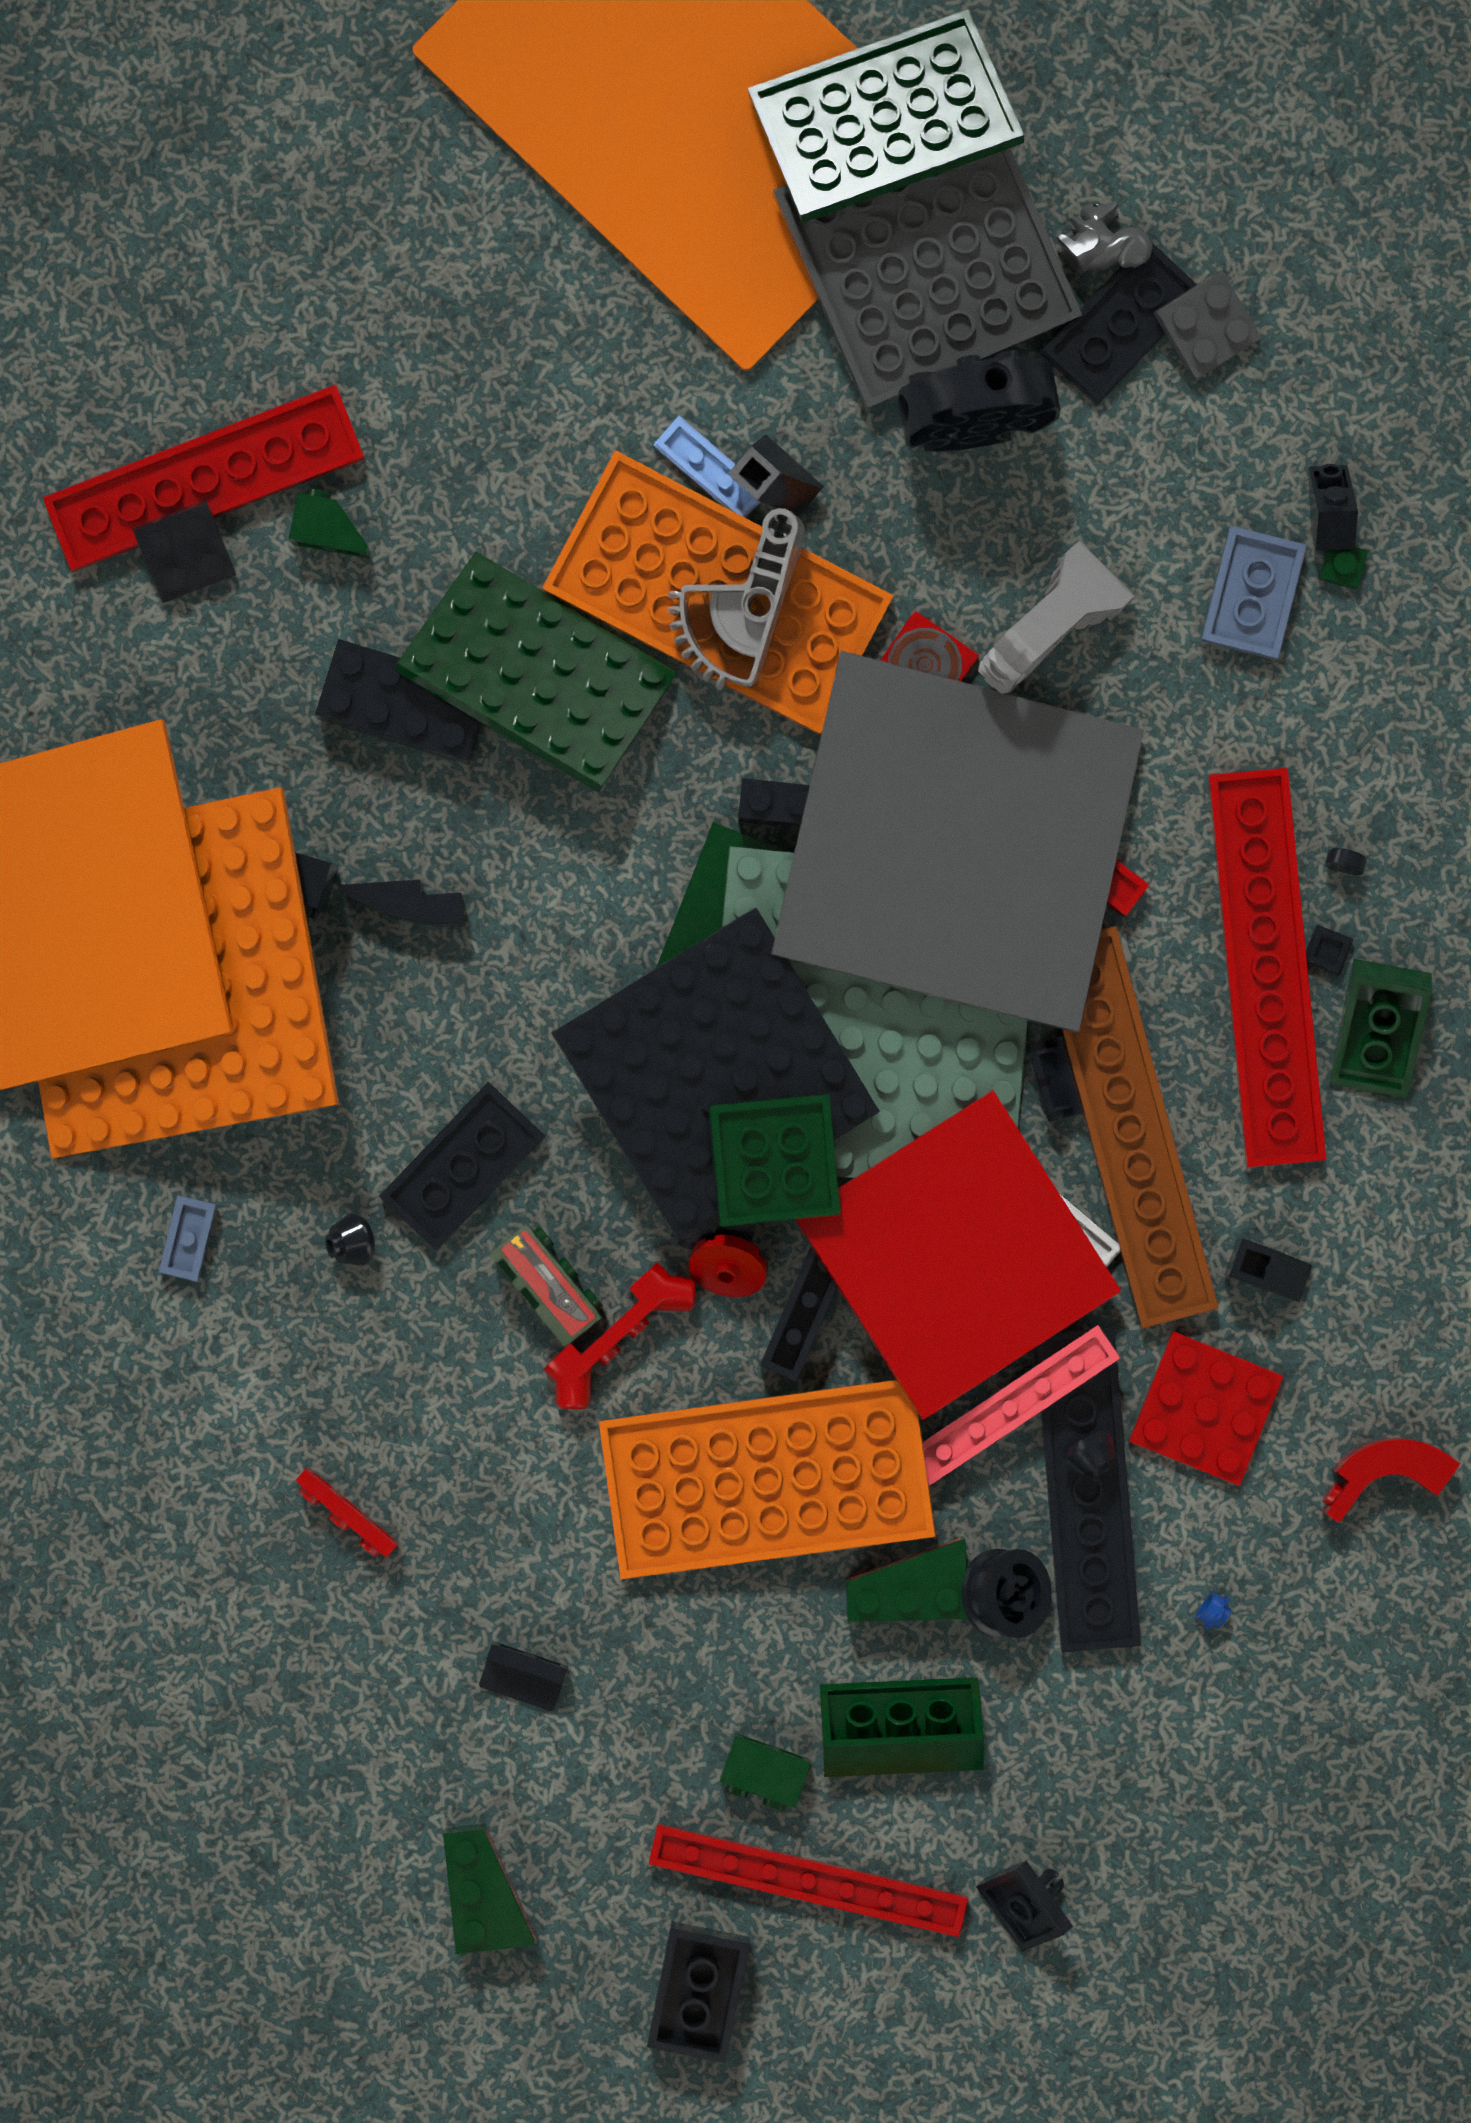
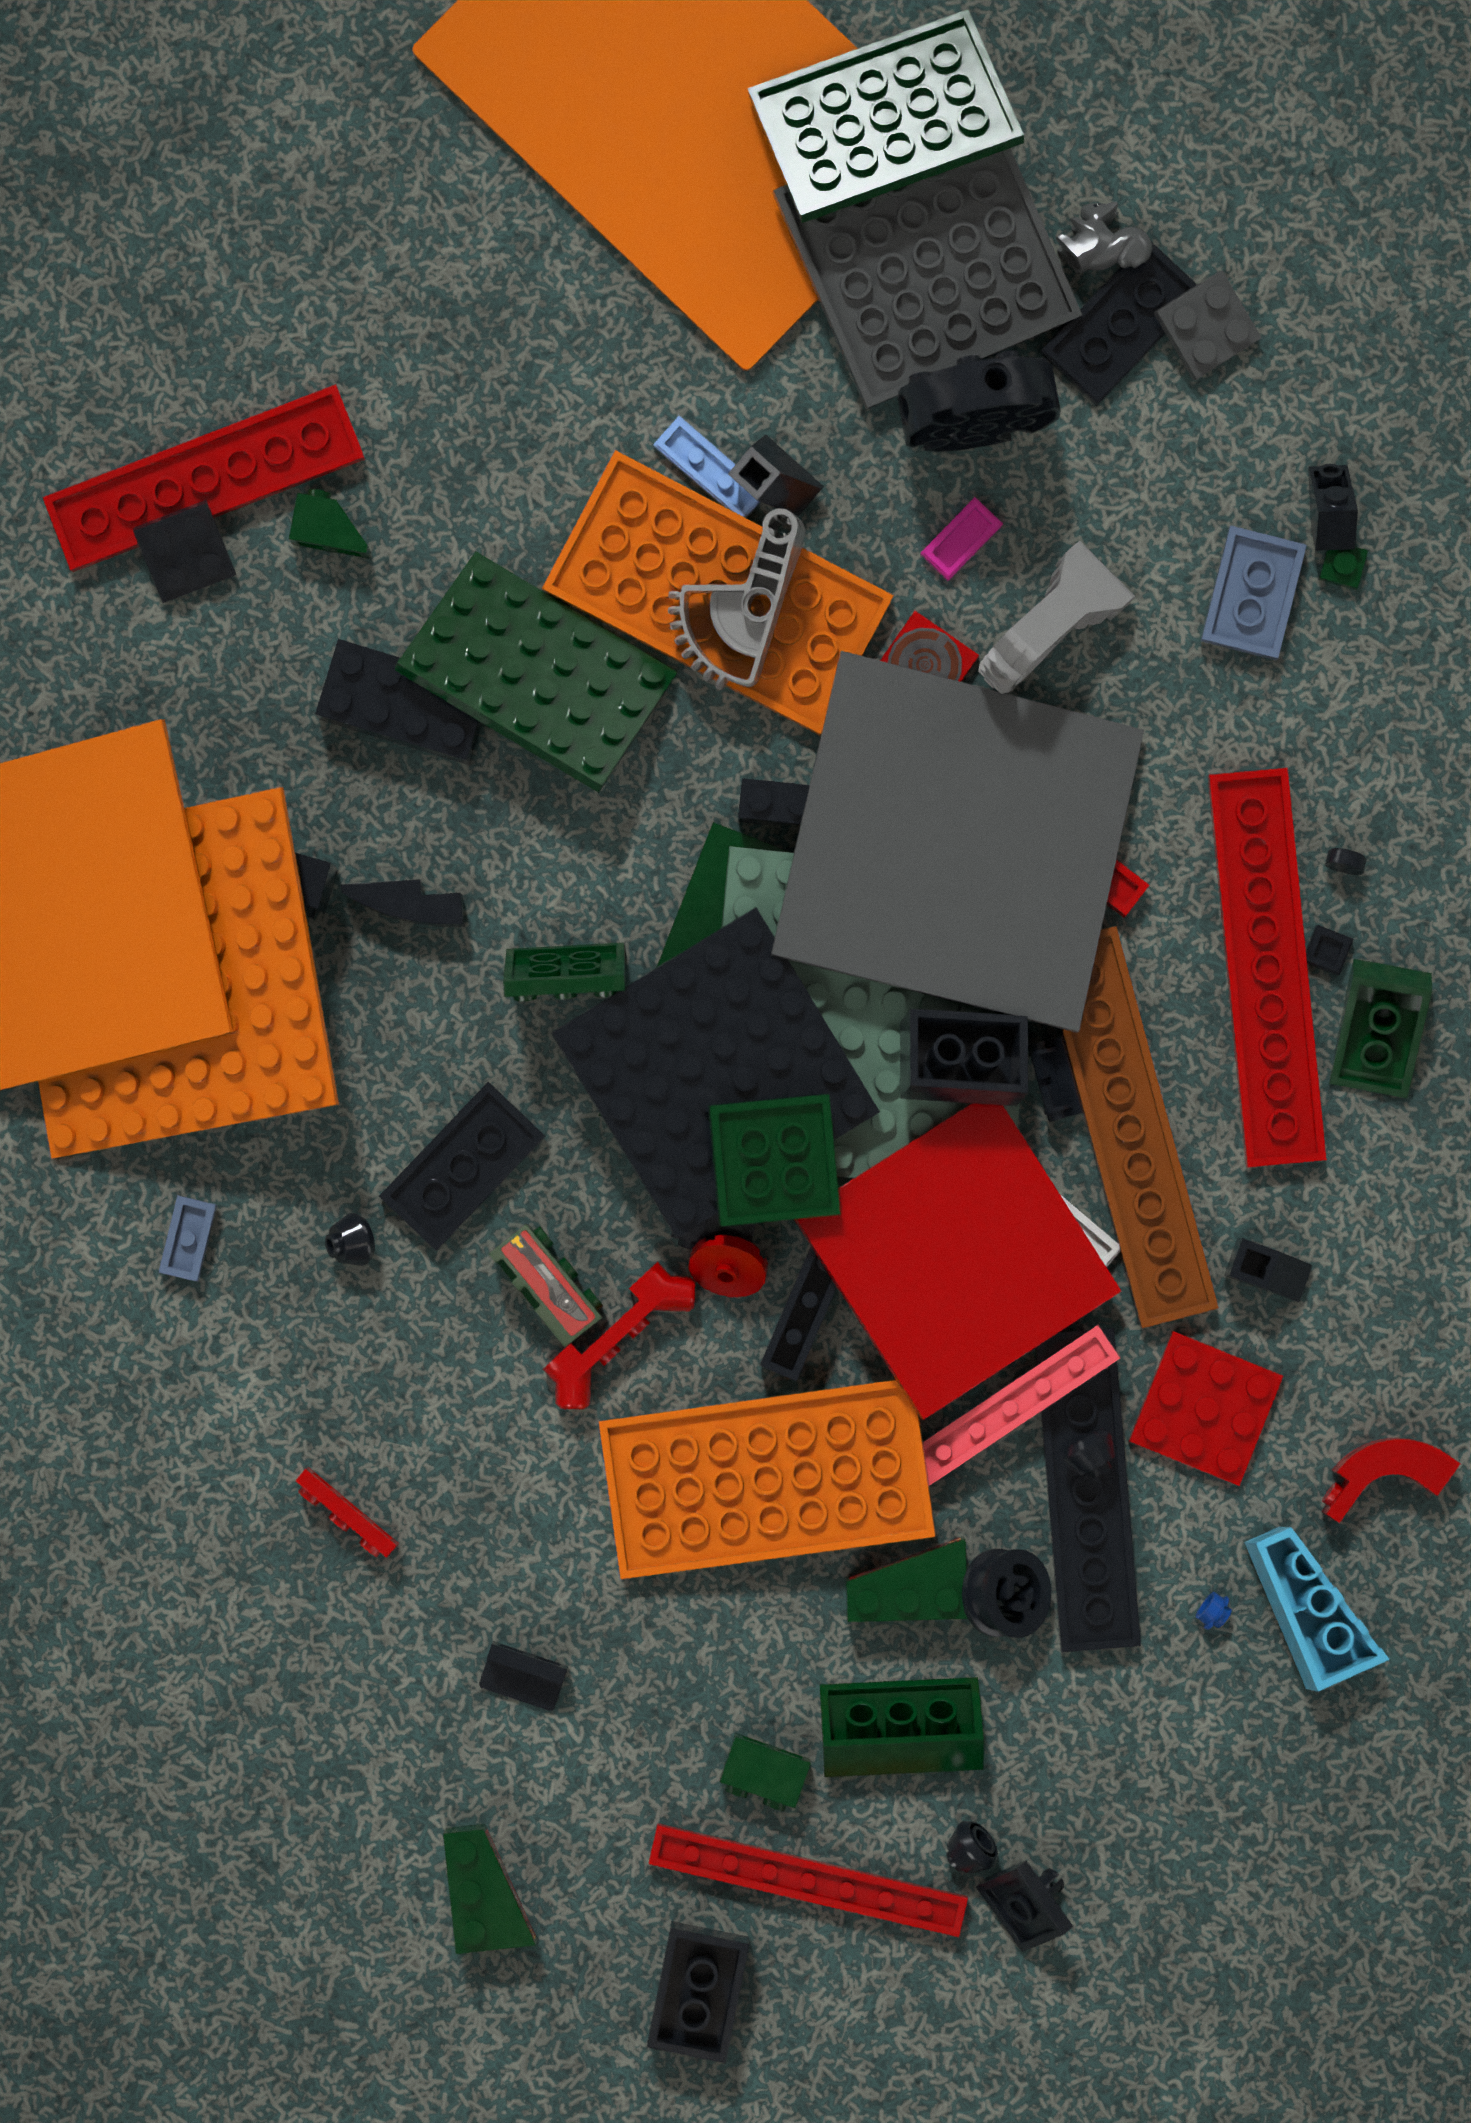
none -> dark green plate [503,942,625,1002]
none -> black brick [900,1009,1028,1106]
none -> dark pink tile [920,497,1003,581]
none -> black cone [946,1821,998,1874]
none -> medium azure wedge [1244,1527,1390,1691]

